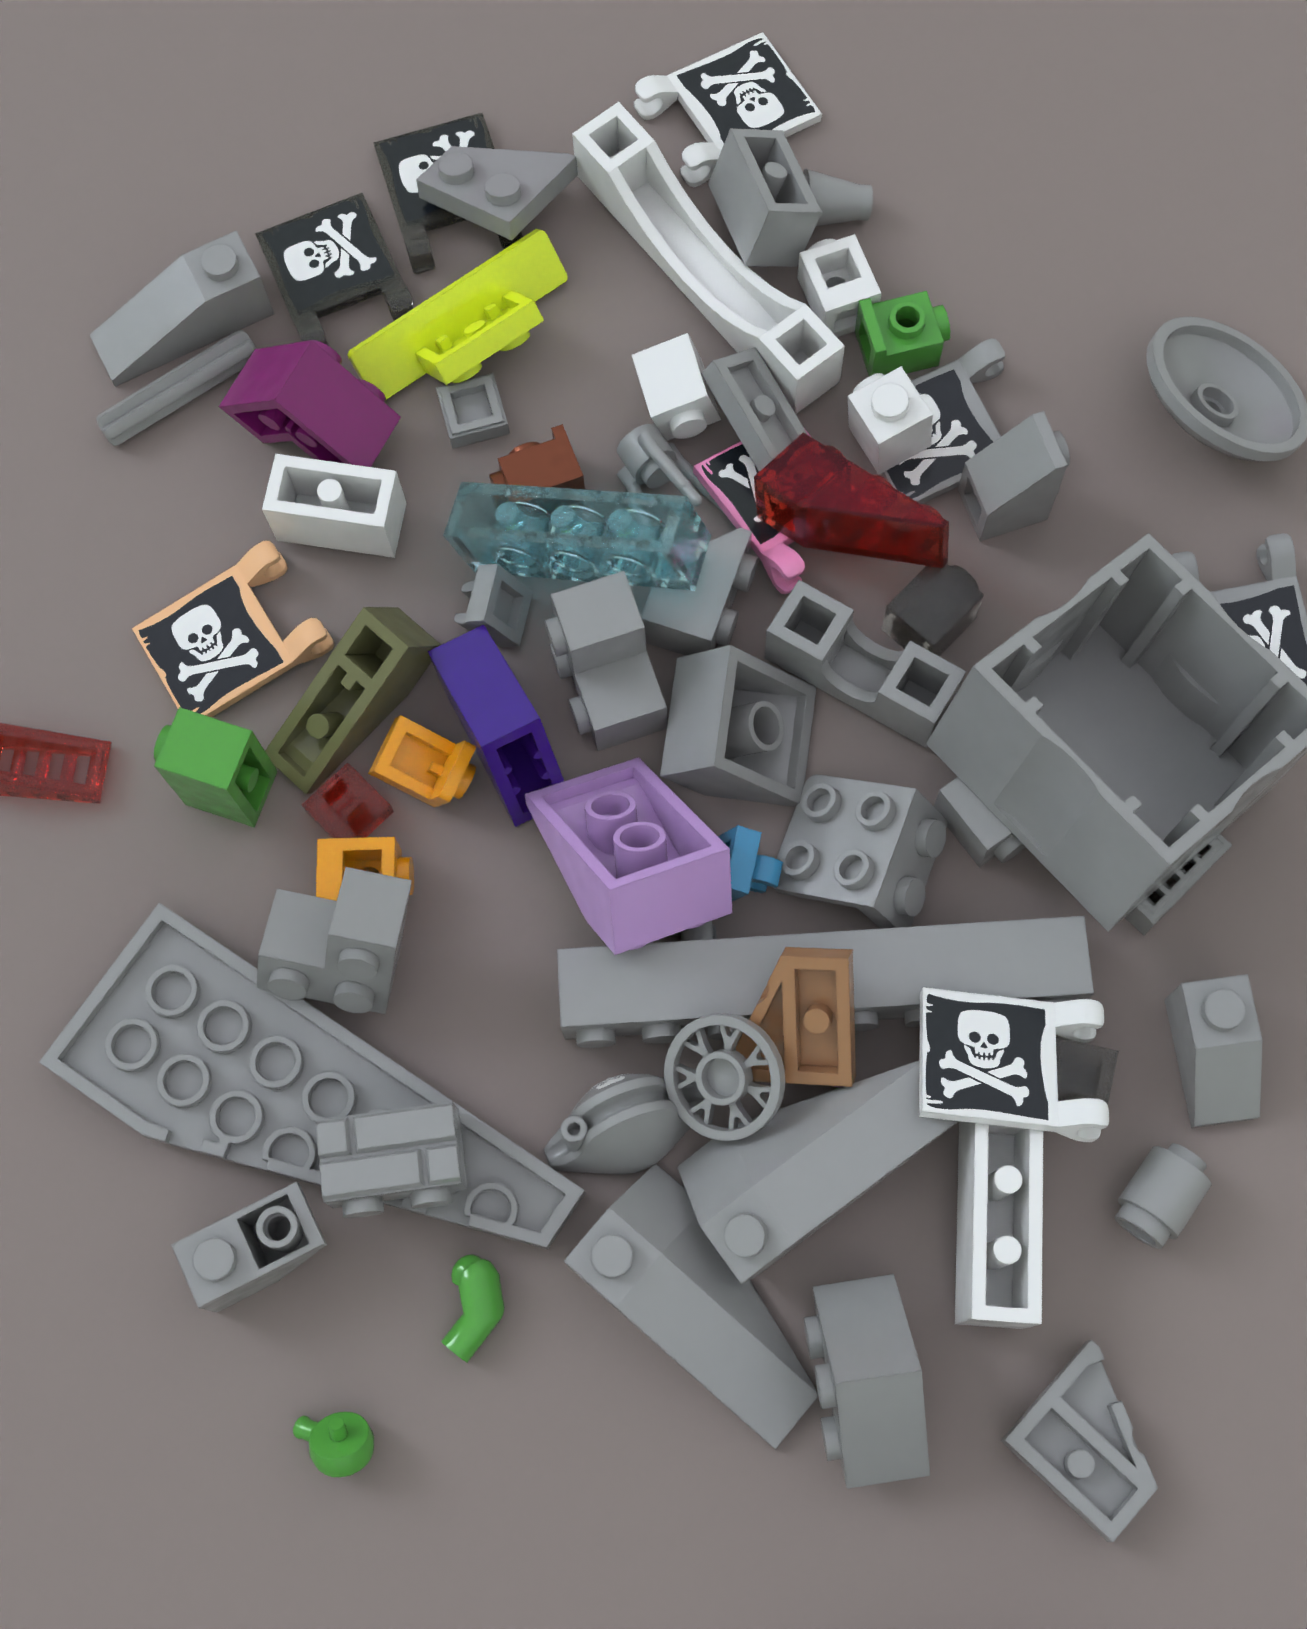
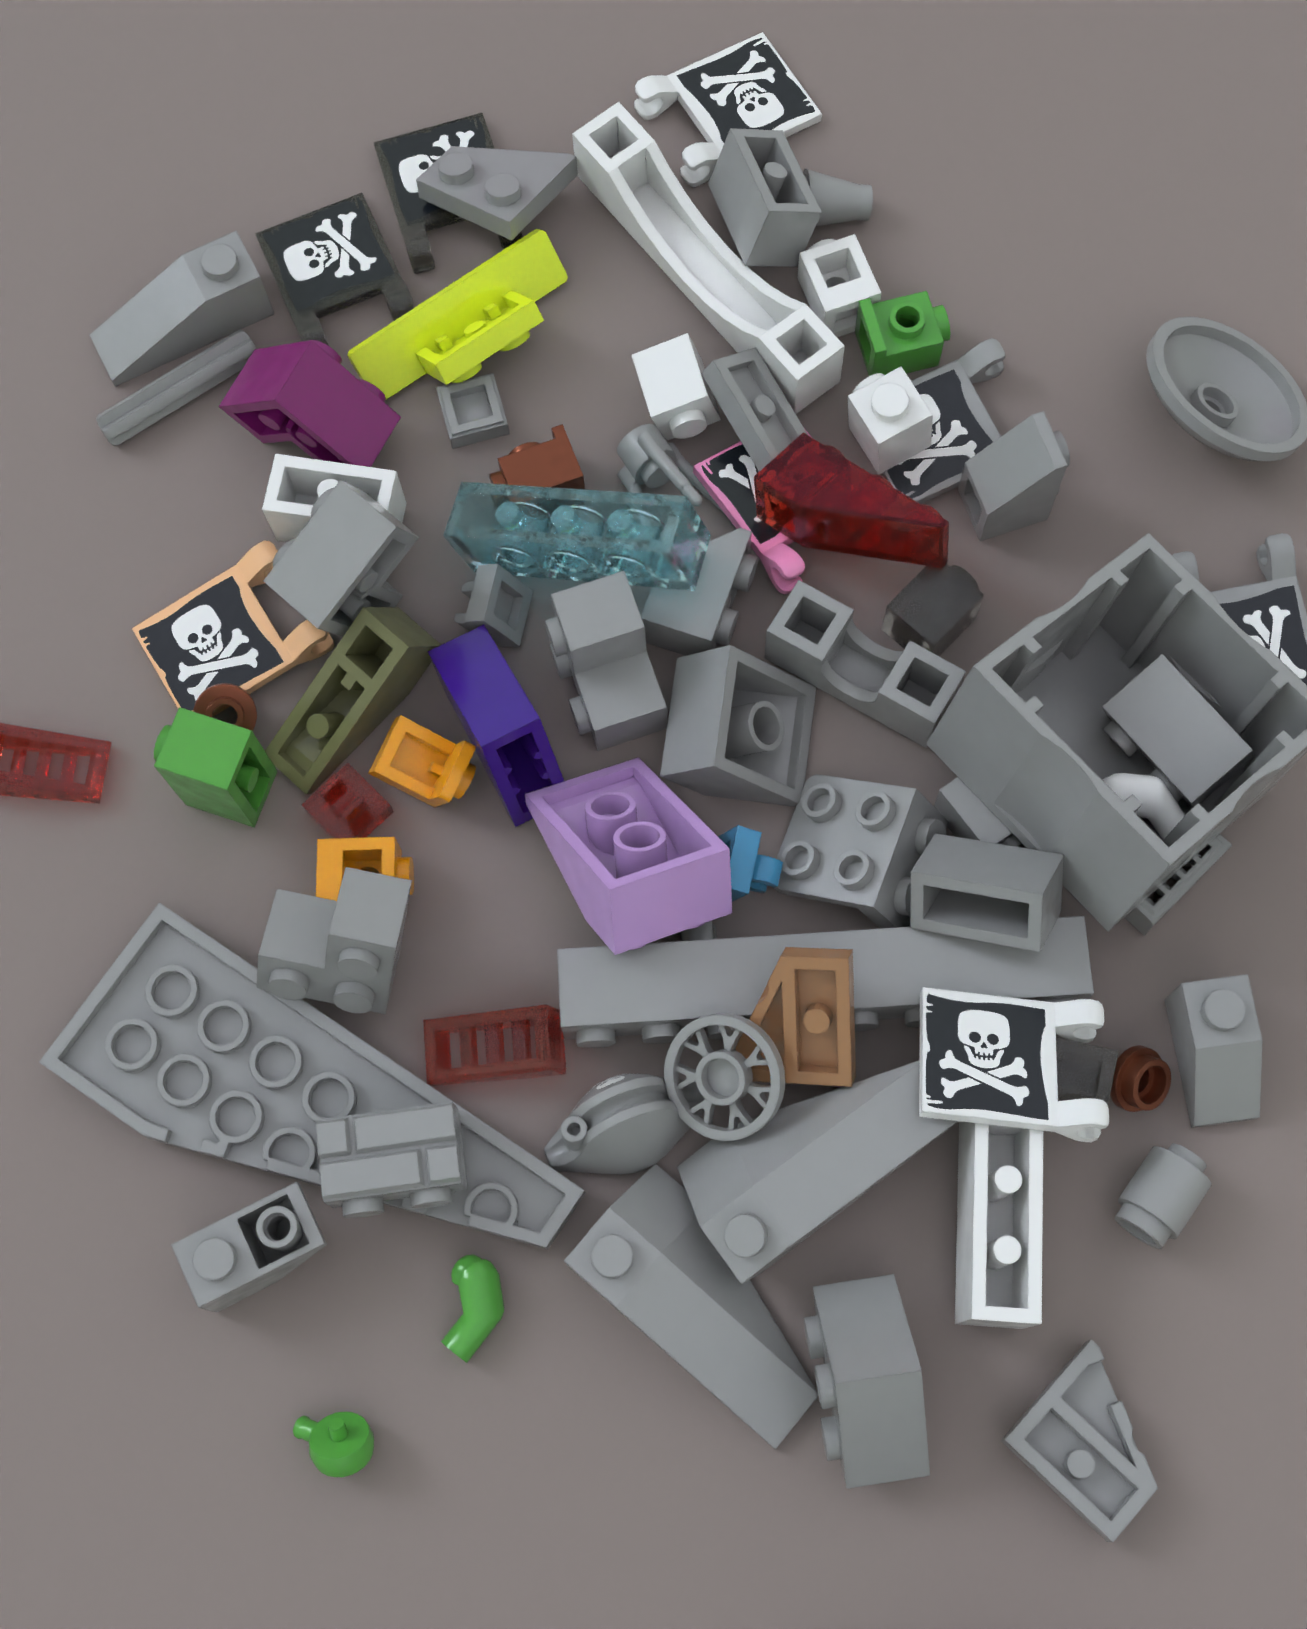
none -> copper plate [193,683,257,731]
none -> light grey brick [263,480,419,636]
none -> clear red slope [423,1004,566,1086]
none -> light grey brick [910,833,1064,952]
none -> light grey brick [1102,654,1253,808]
none -> white arm [1102,773,1185,840]
none -> copper plate [1109,1045,1171,1112]

